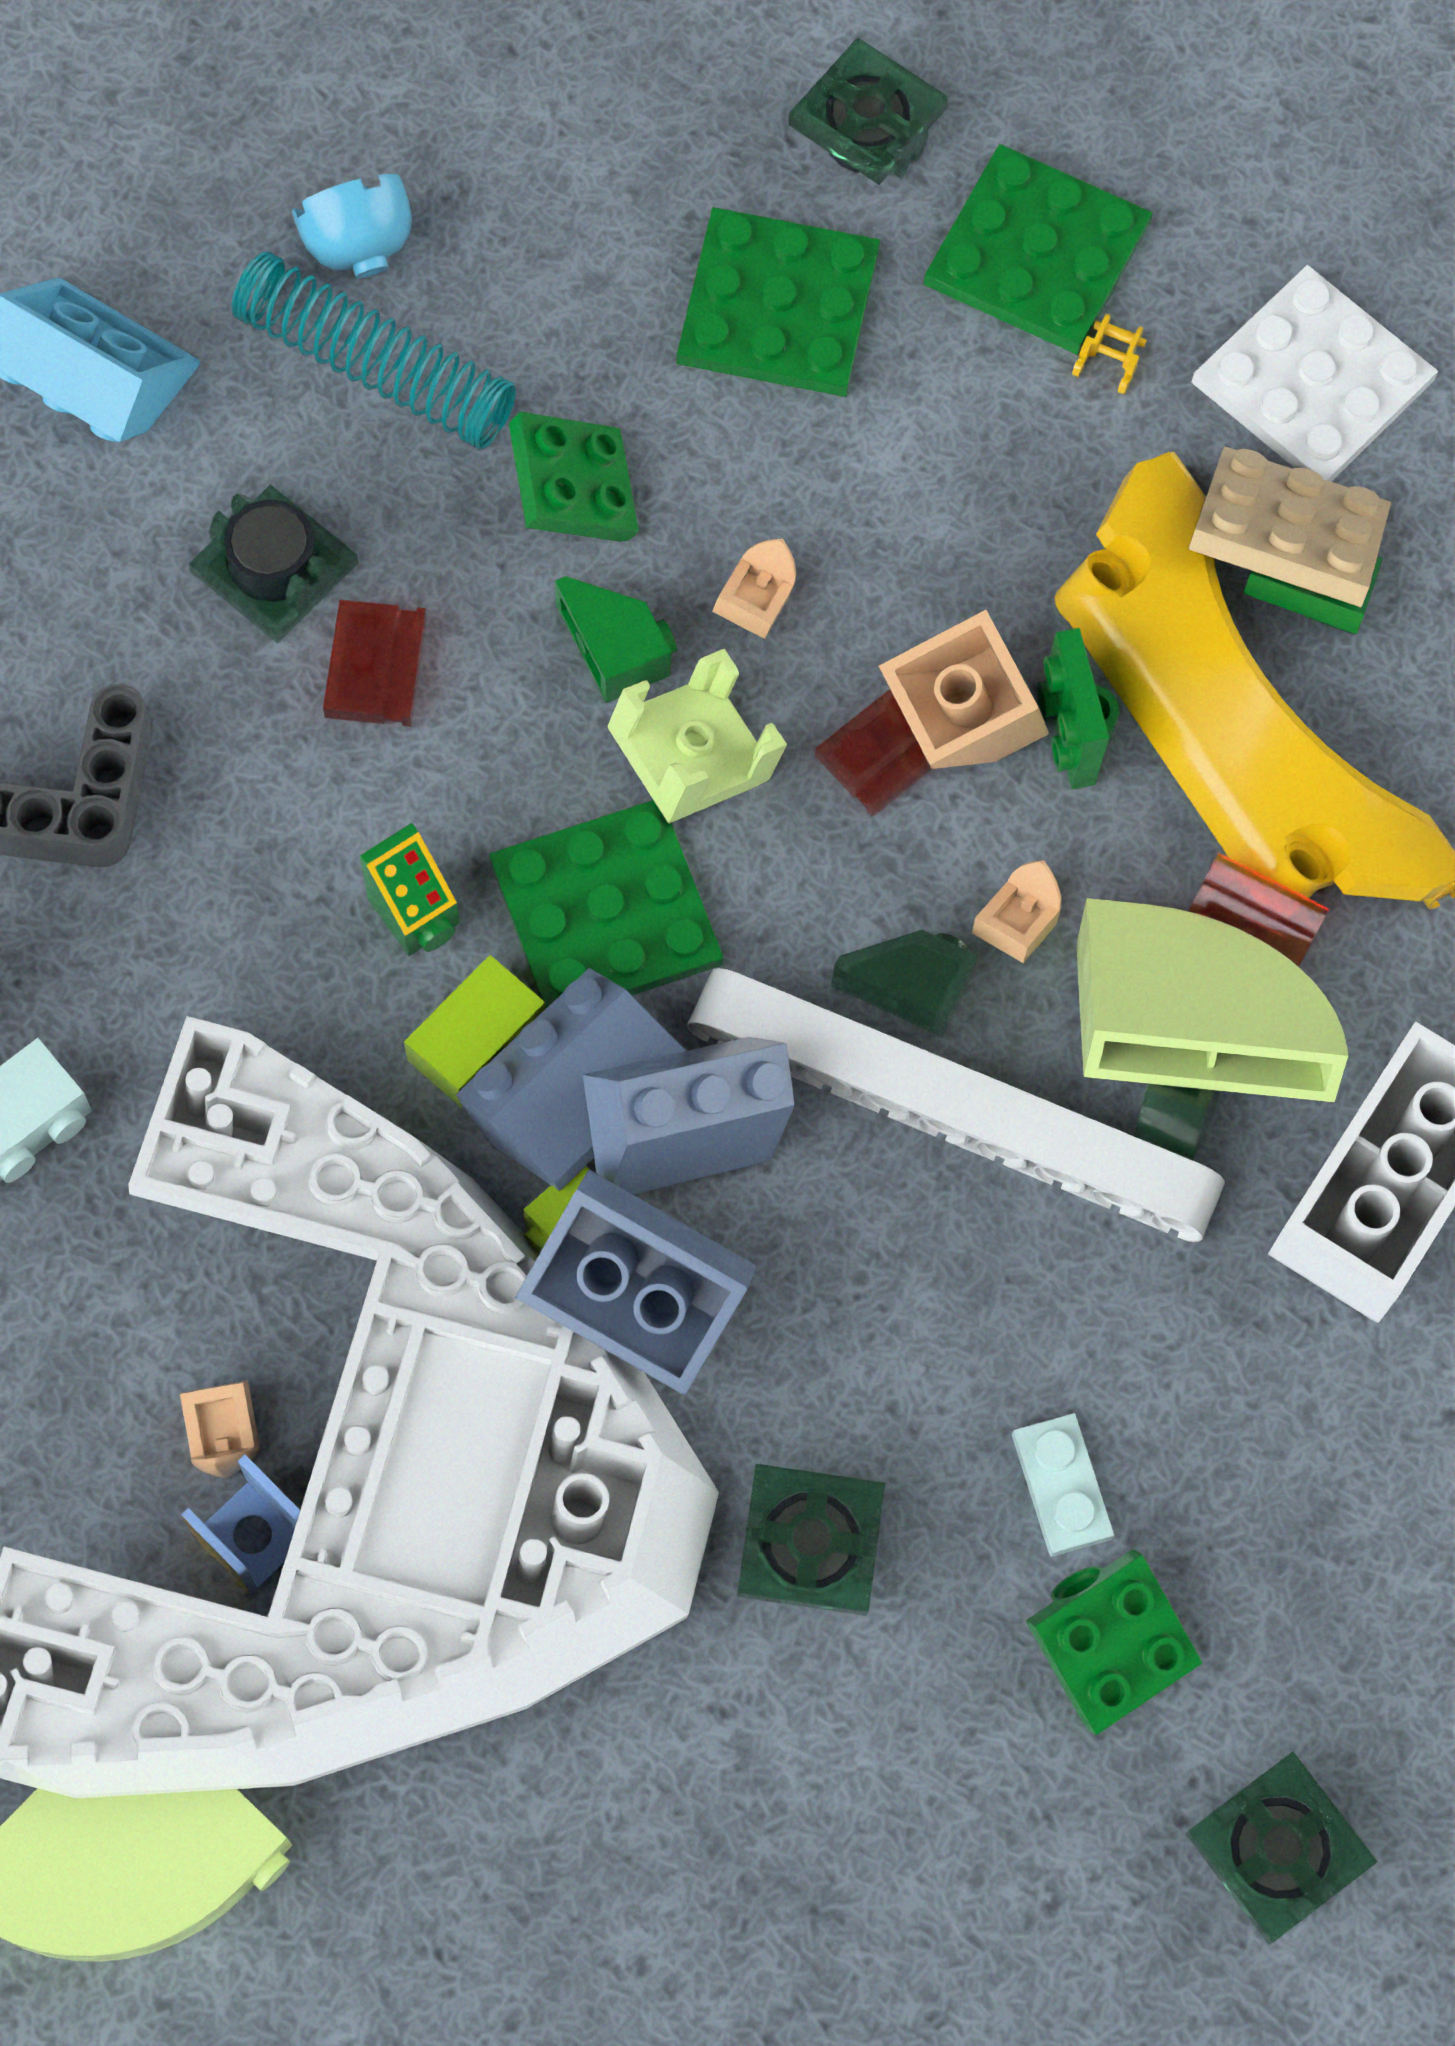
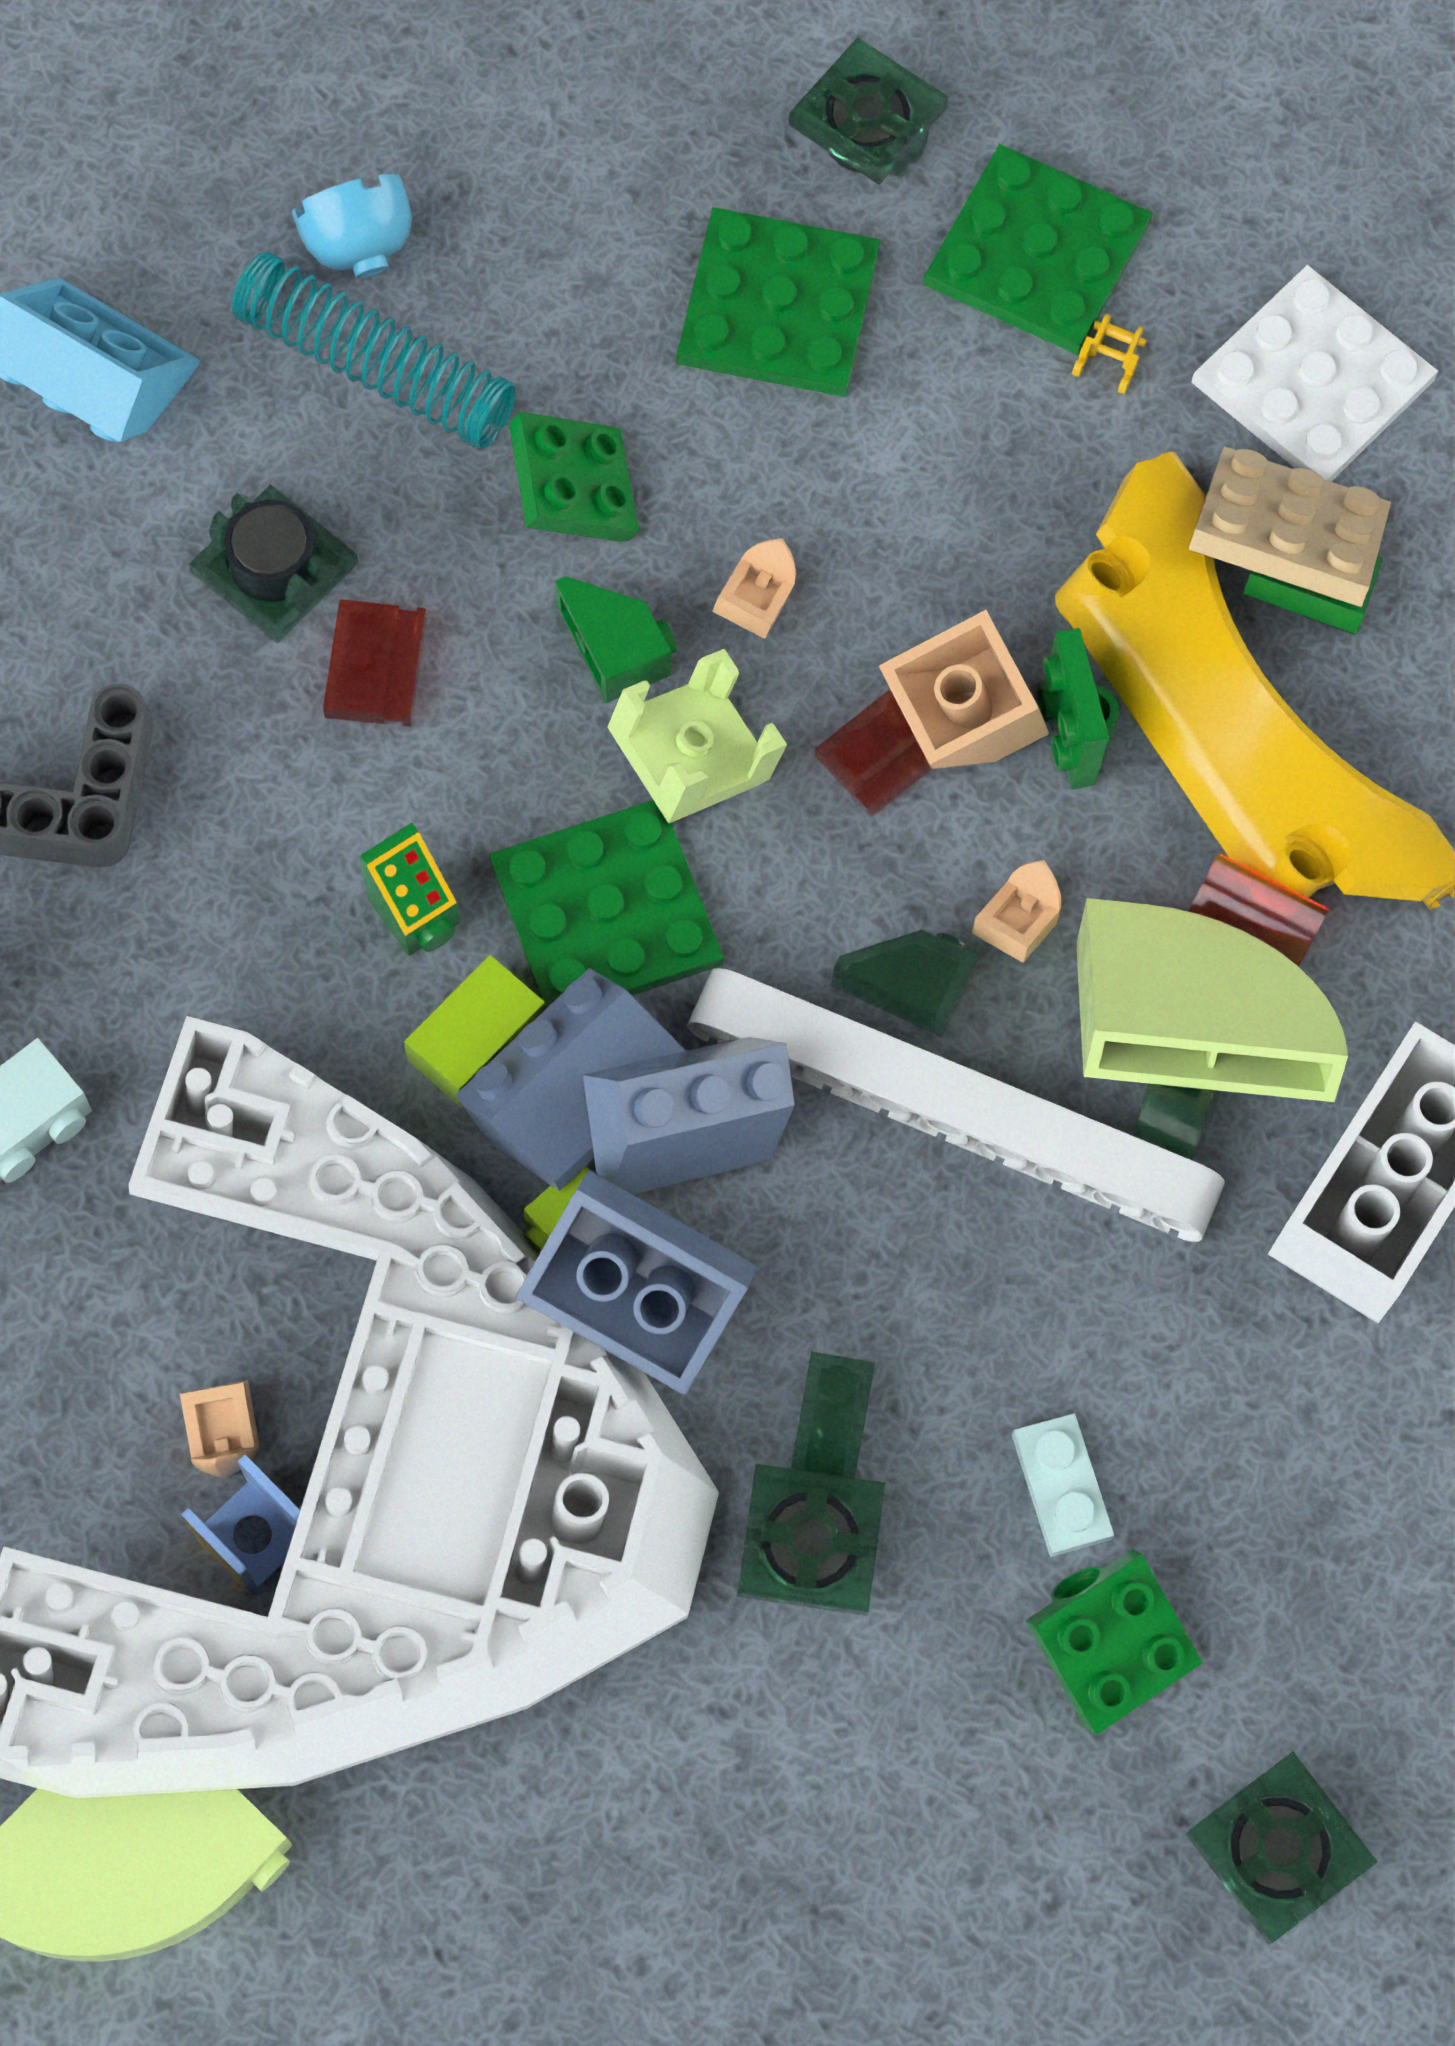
none -> clear green slope [786,1351,875,1504]

